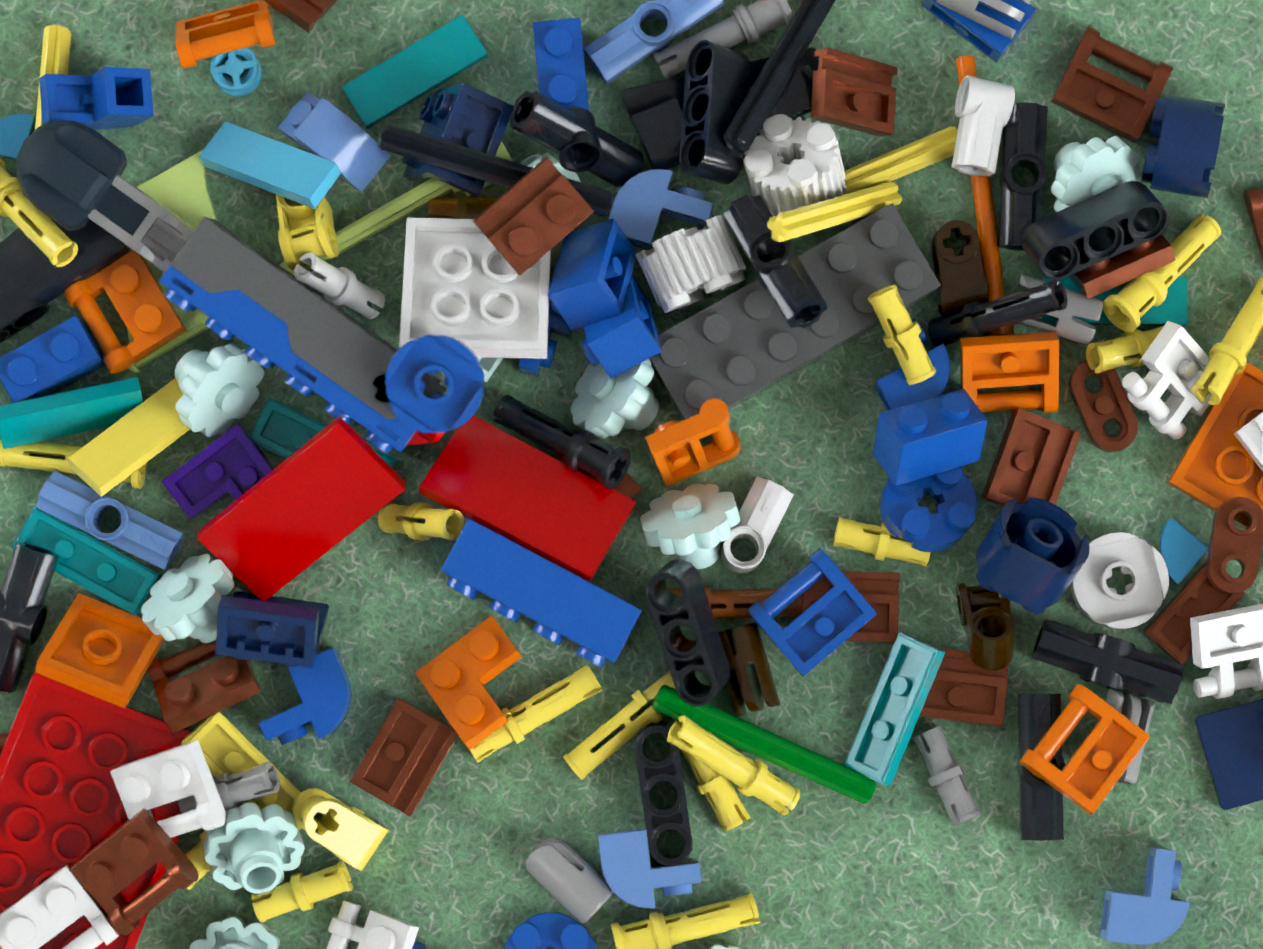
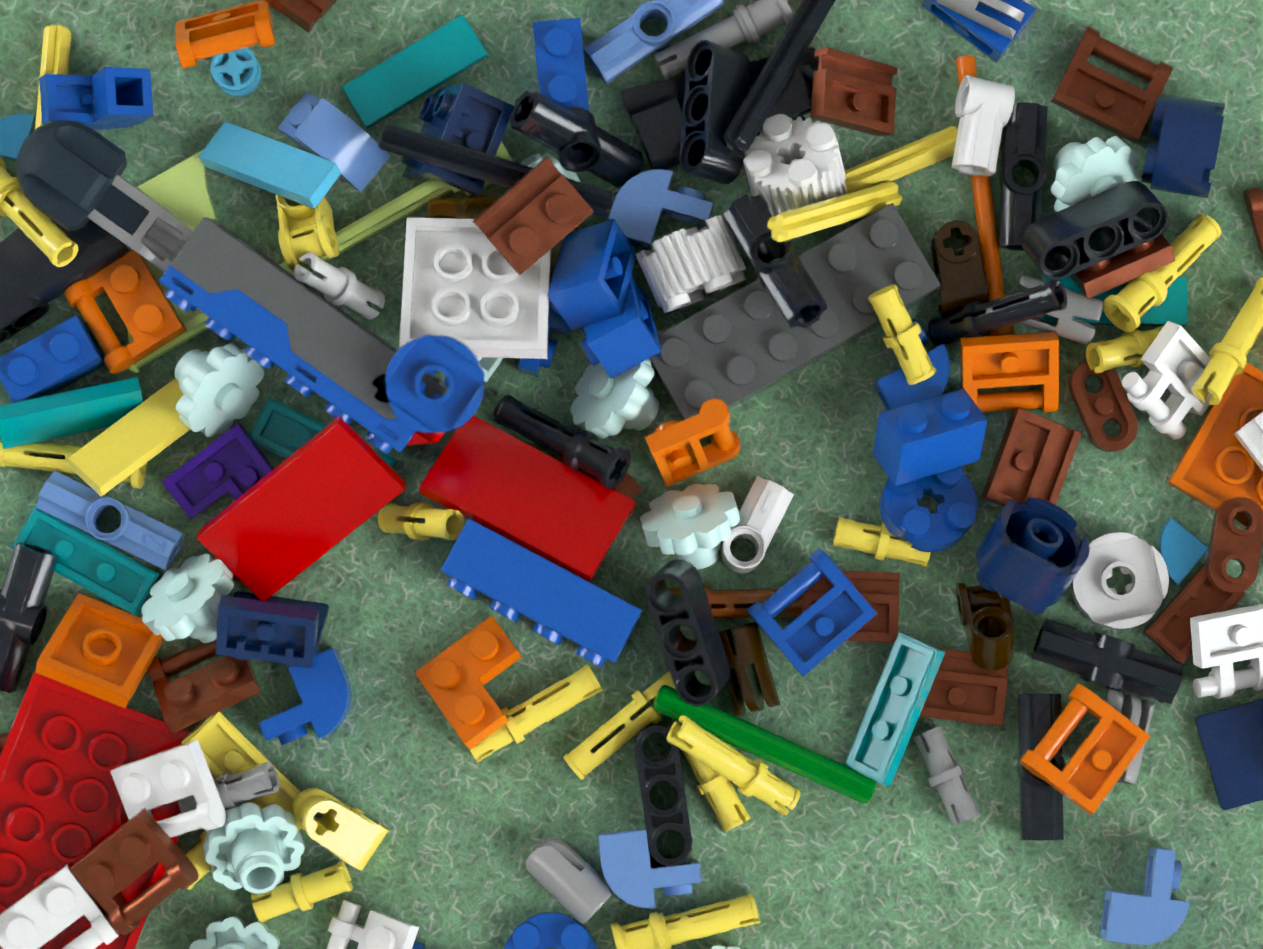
copper plate [350,698,458,817] -> none

